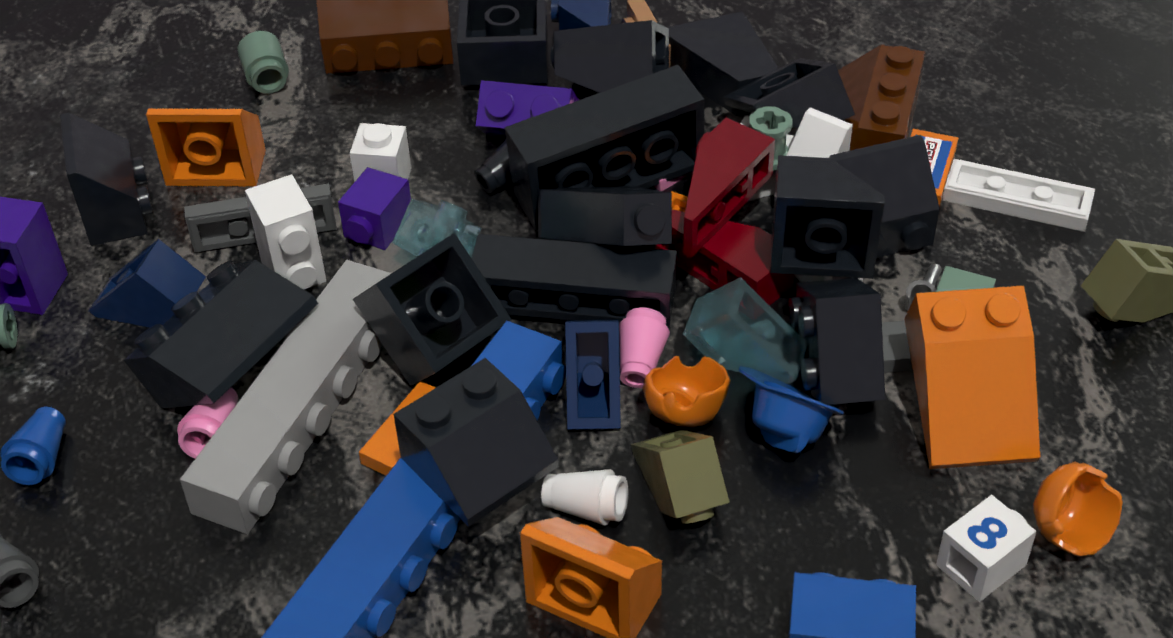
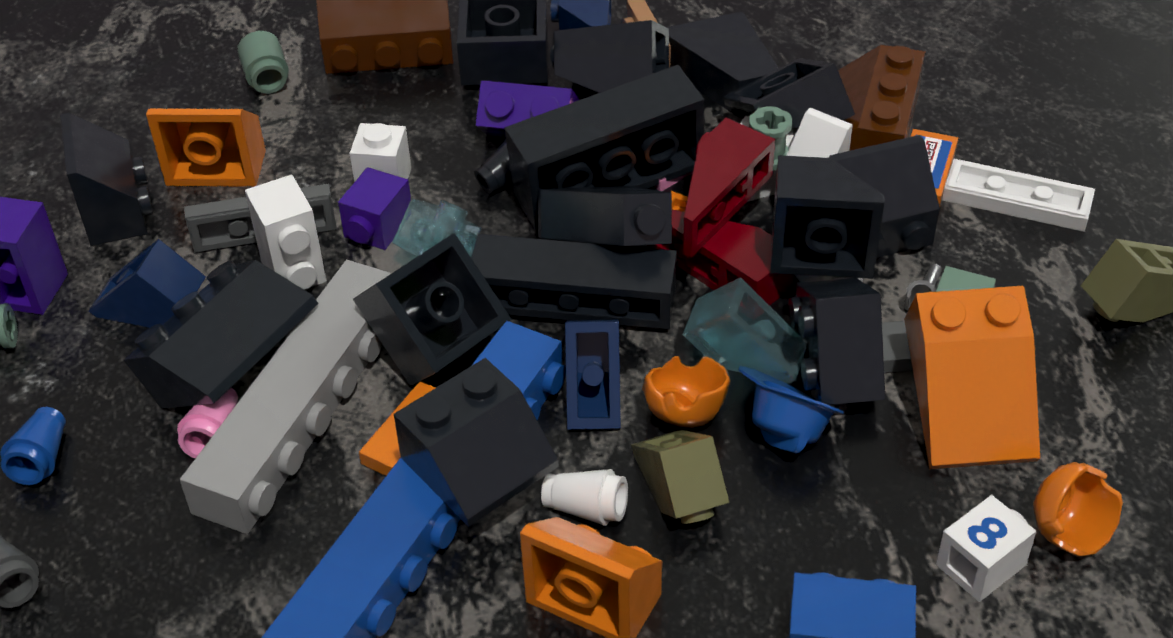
bright pink cone [619,308,670,388] -> none

